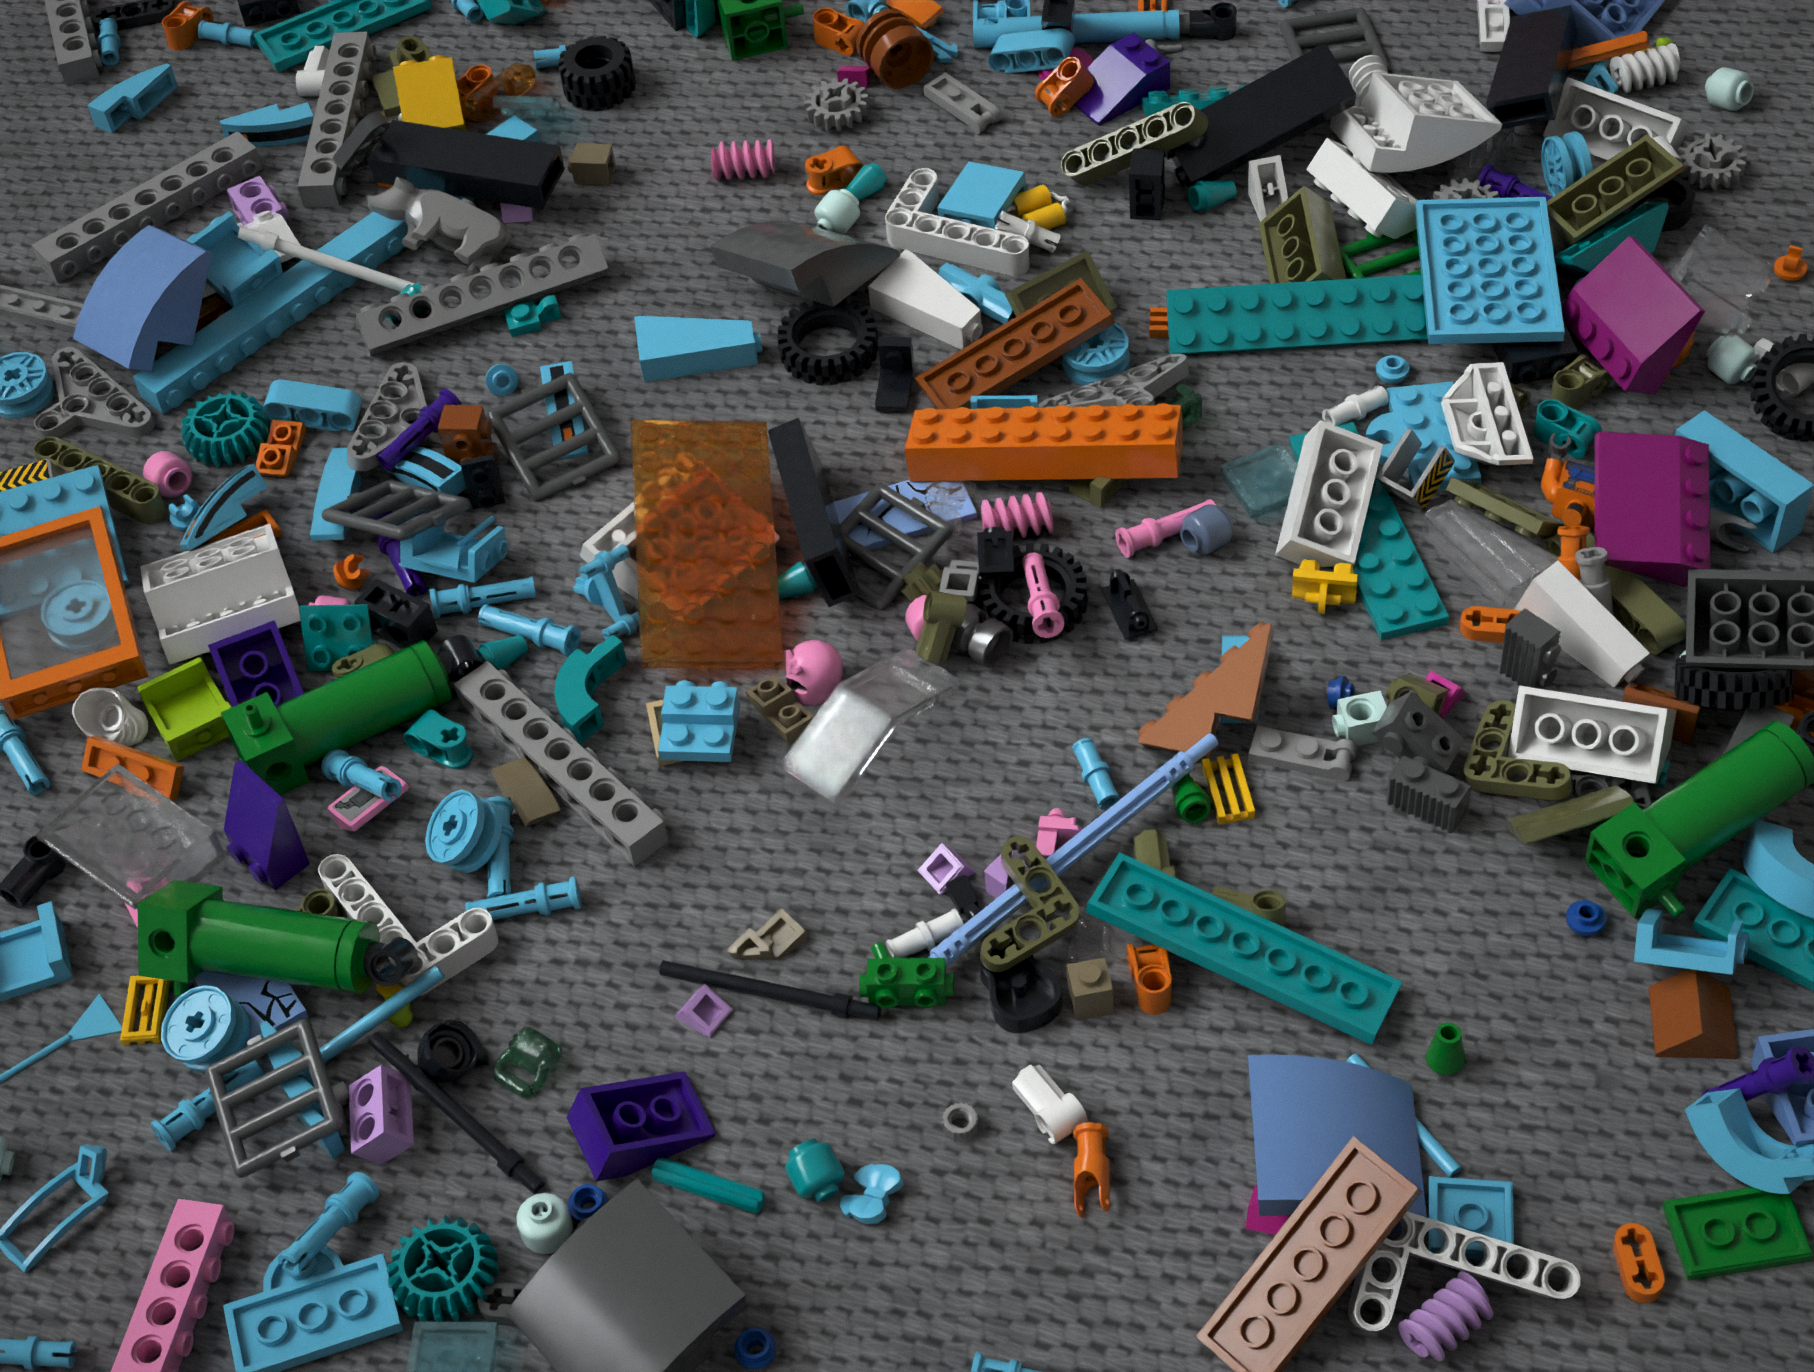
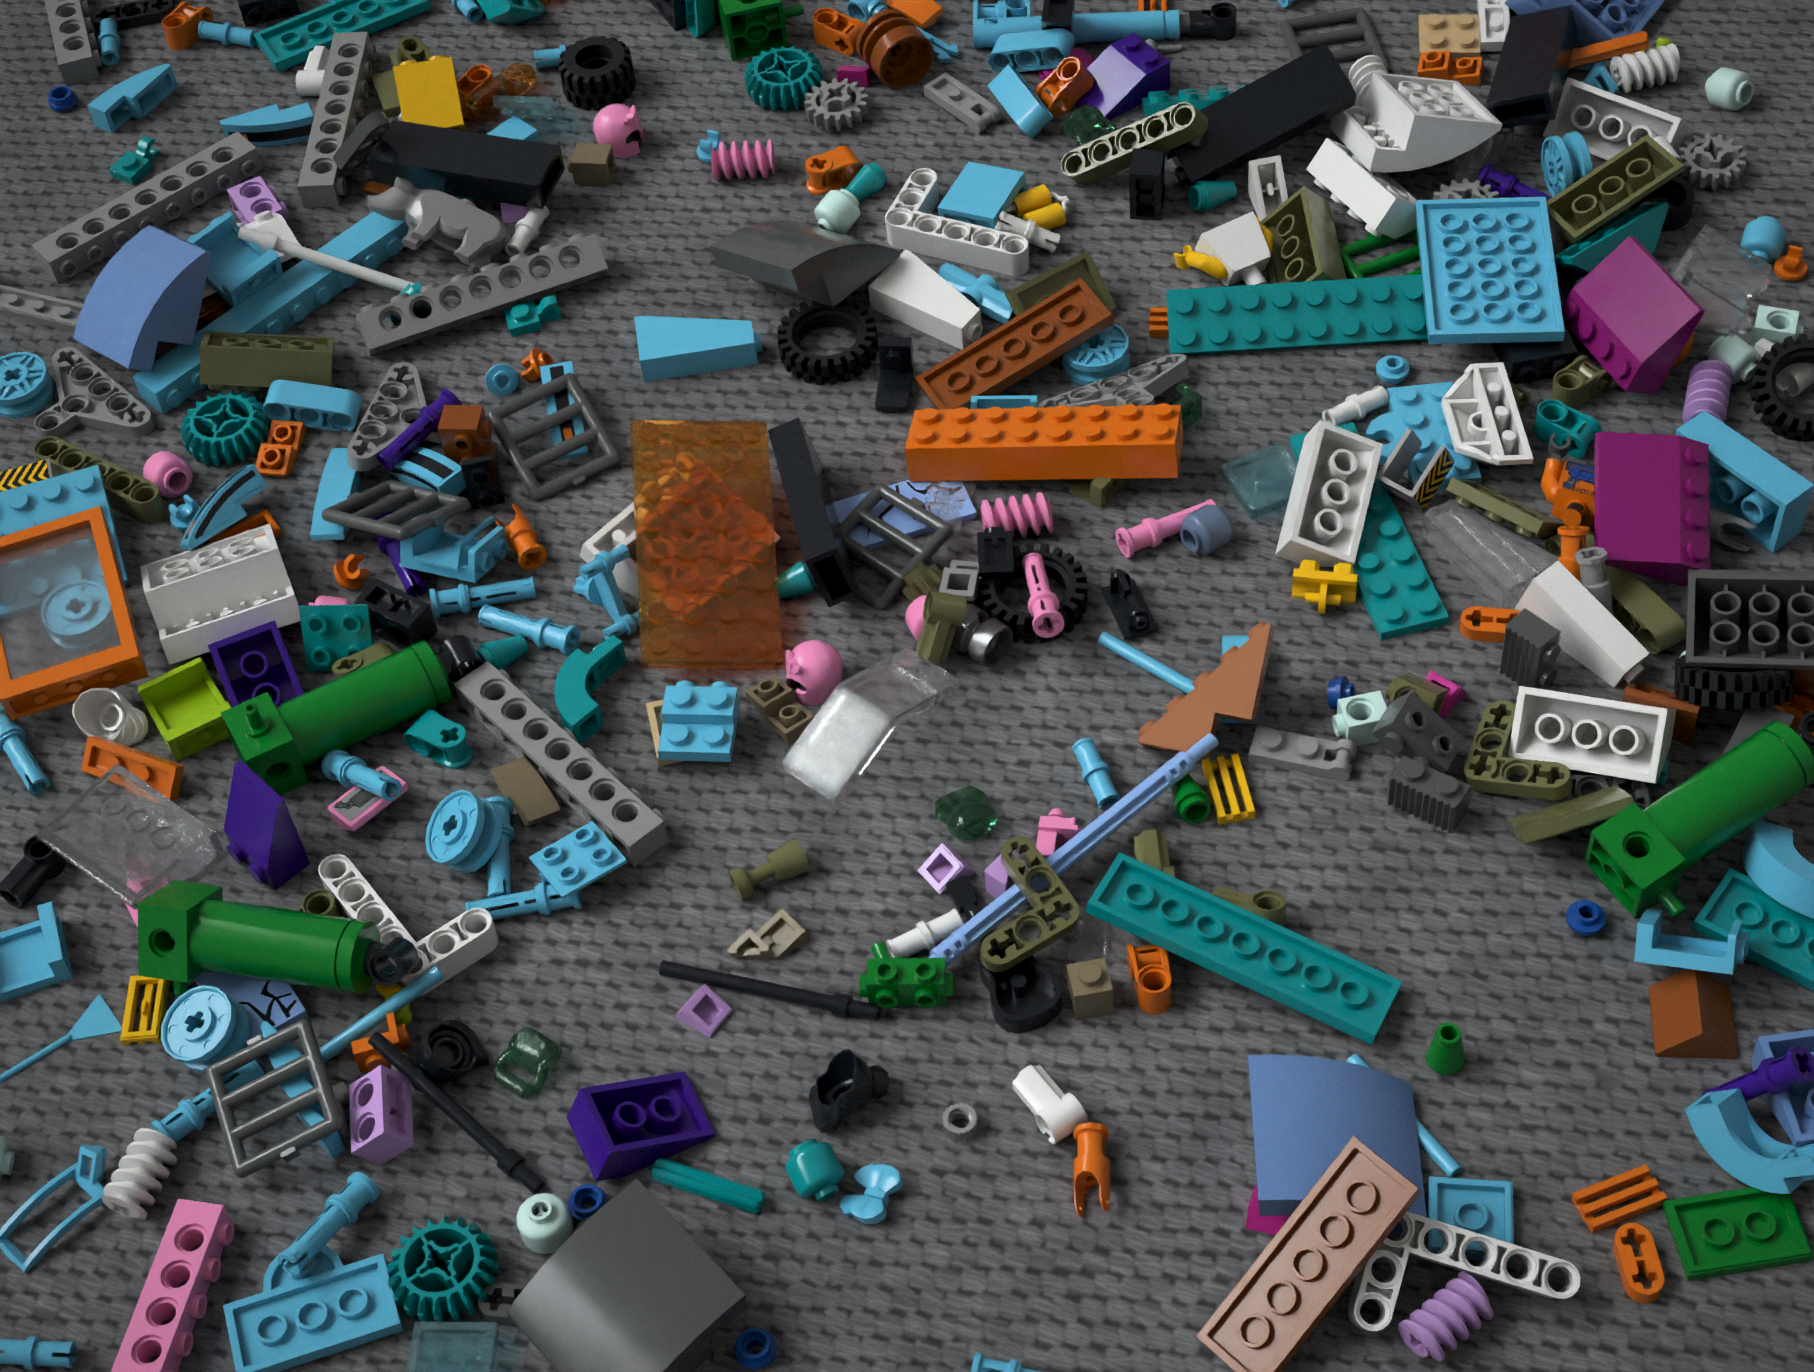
none -> blue plate [48,86,78,111]
none -> white piece [102,1128,177,1220]
none -> teal plate [109,136,160,185]
none -> olive slope [200,331,335,391]
none -> orange bracket [351,1012,411,1073]
none -> dark orange piece [360,178,394,196]
none -> orange piece [494,503,547,570]
none -> white pin [505,206,550,257]
none -> orange plate [521,348,554,382]
none -> medium azure hinge [529,821,628,899]
none -> bright pink helmet [593,103,645,159]
none -> medium azure plate [697,129,727,163]
none -> olive piece [728,838,811,901]
none -> teal gear [744,45,824,112]
none -> black hair [808,1049,889,1133]
none -> clear green piece [935,785,997,841]
none -> medium azure beam [987,64,1054,139]
none -> clear green piece [1063,105,1117,147]
none -> medium azure bar [1098,631,1195,694]
none -> white torso [1174,211,1273,286]
none -> orange slope [1417,50,1484,85]
none -> tan plate [1418,14,1481,60]
none -> orange tile [1571,1164,1668,1234]
none -> lavender piece [1682,360,1733,424]
none -> medium azure head [1739,216,1787,267]
none -> light aqua brick [1750,305,1804,348]

